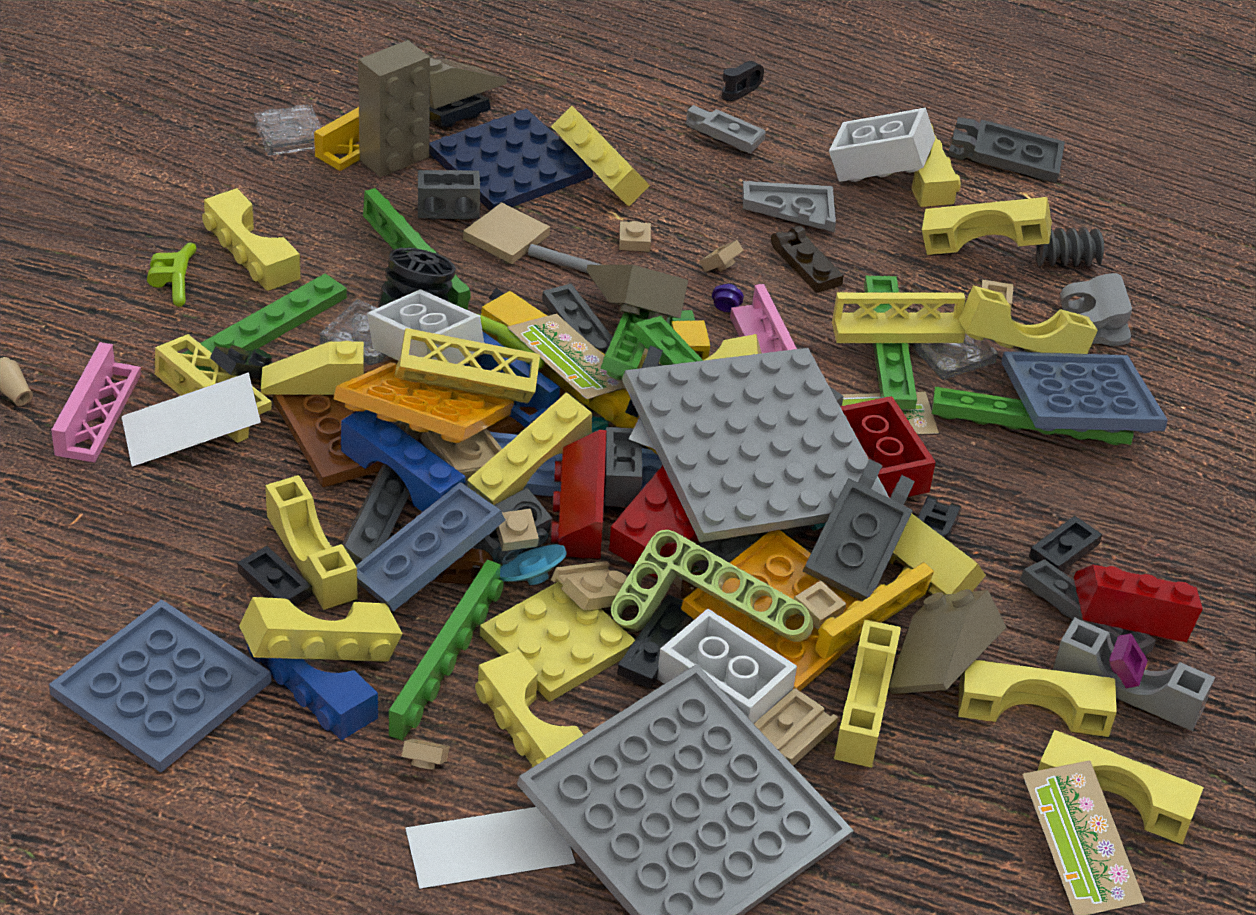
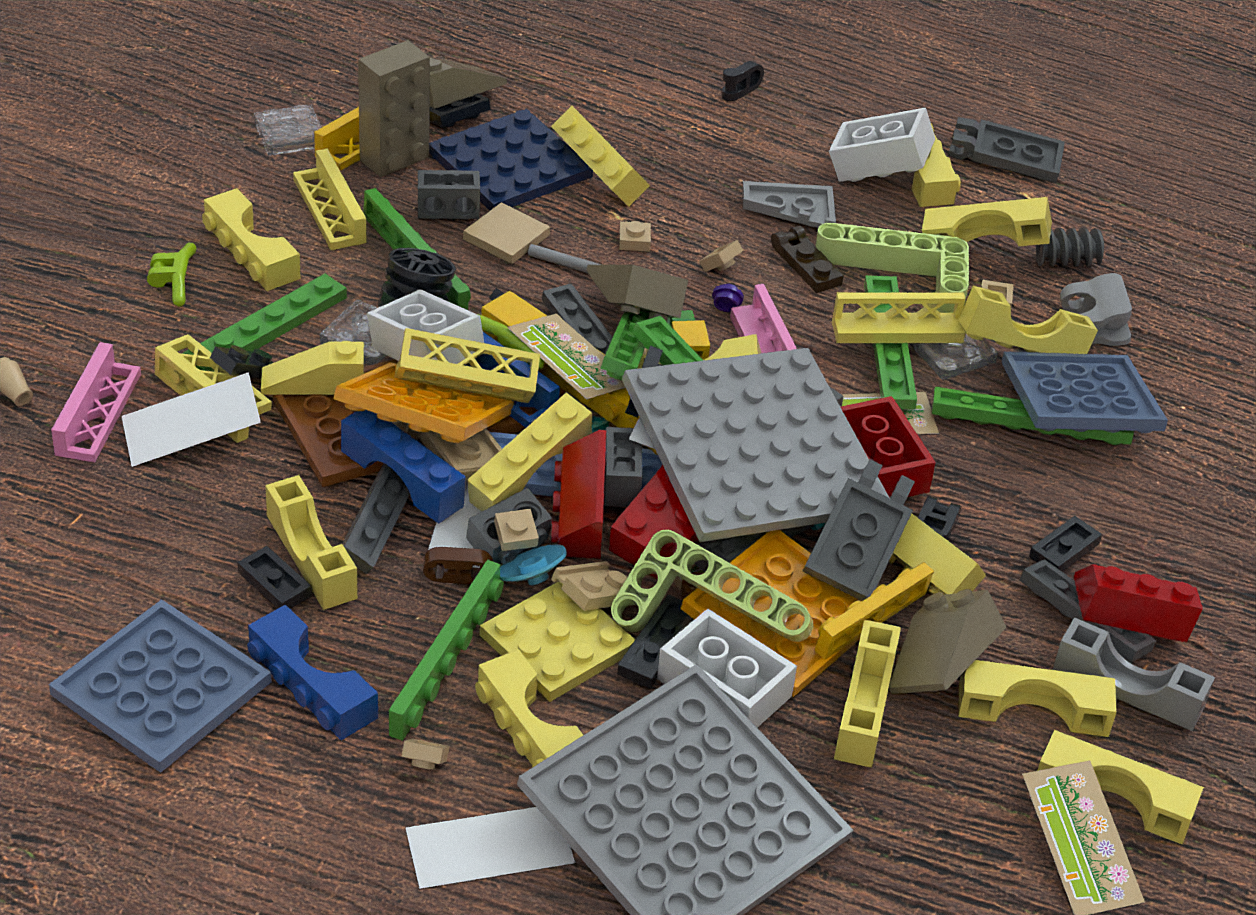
light yellow arch [239,597,403,661] -> none
sand blue plate [356,482,505,612] -> none
light grey hinge [686,105,766,154] -> none
tan plate [754,688,838,766] -> none
tan plate [794,580,846,629] -> none
magenta plate [1109,634,1148,688] -> none
none -> light yellow fence [293,148,367,250]
none -> yellowish green beam [815,223,969,313]

